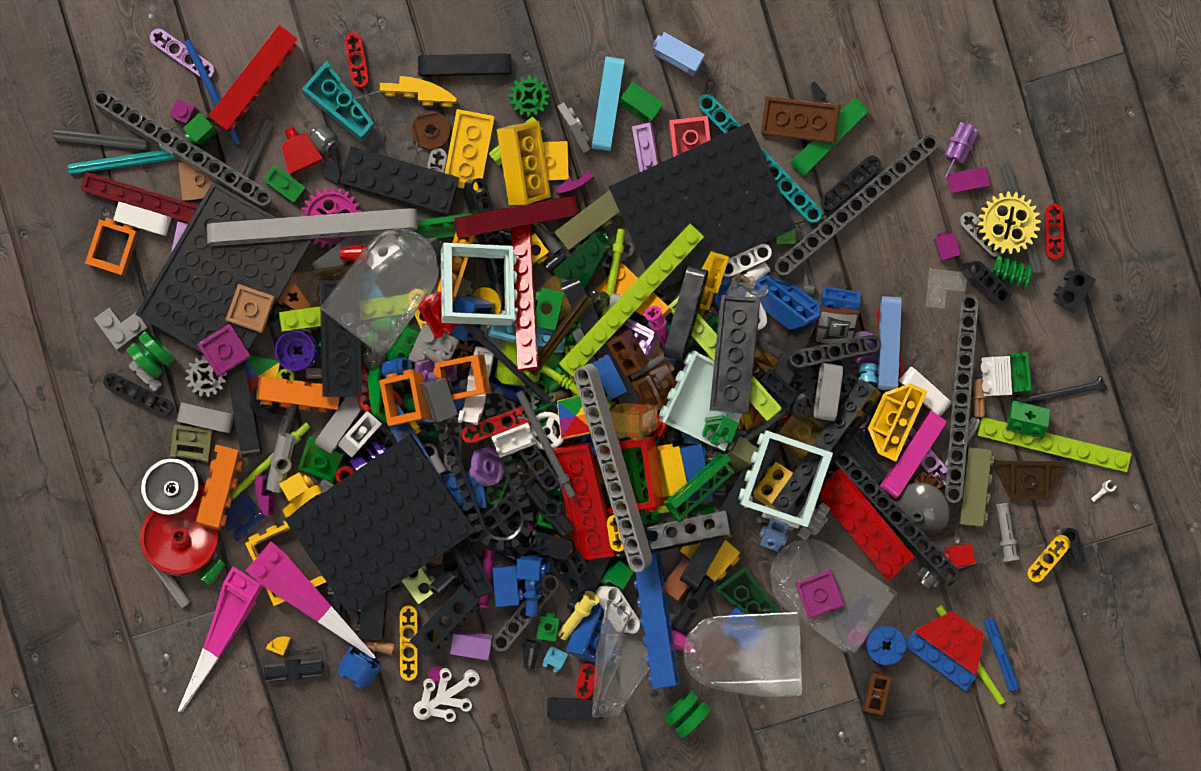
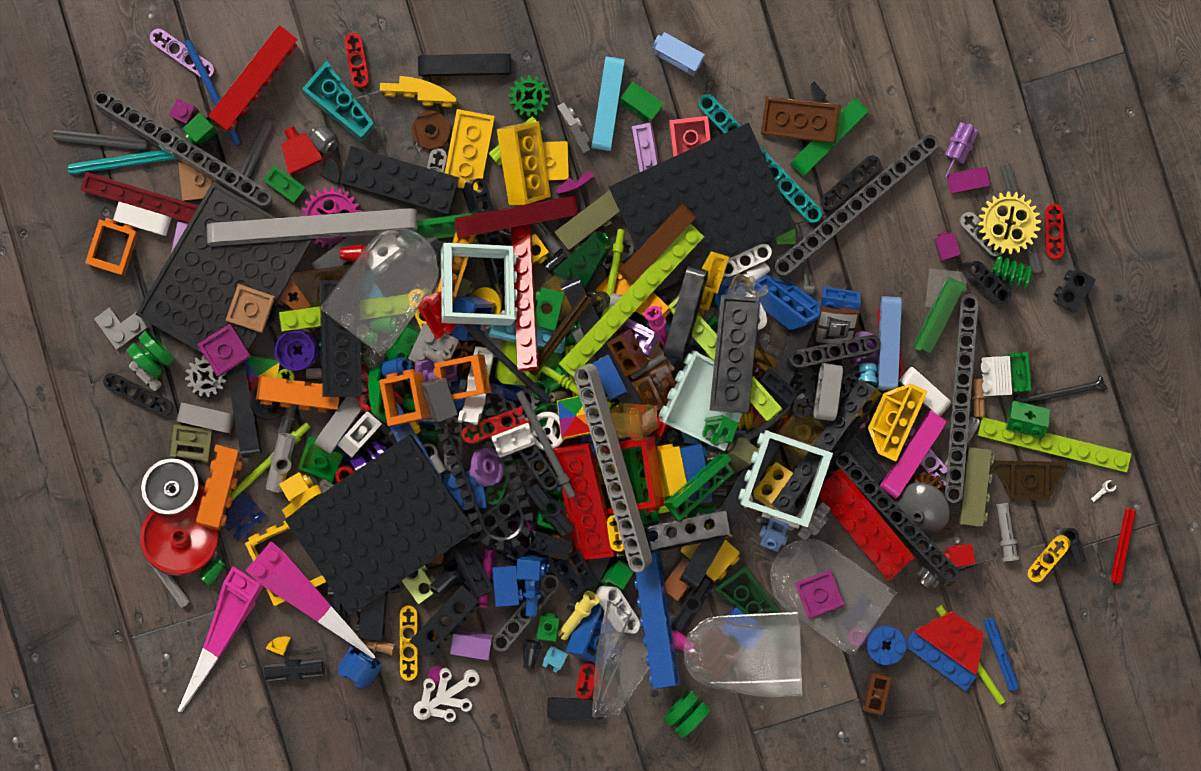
magenta slope [255,475,275,516] -> none
none -> reddish brown beam [617,203,697,285]
none -> green fence [913,276,965,353]
none -> red axle [1111,508,1136,584]

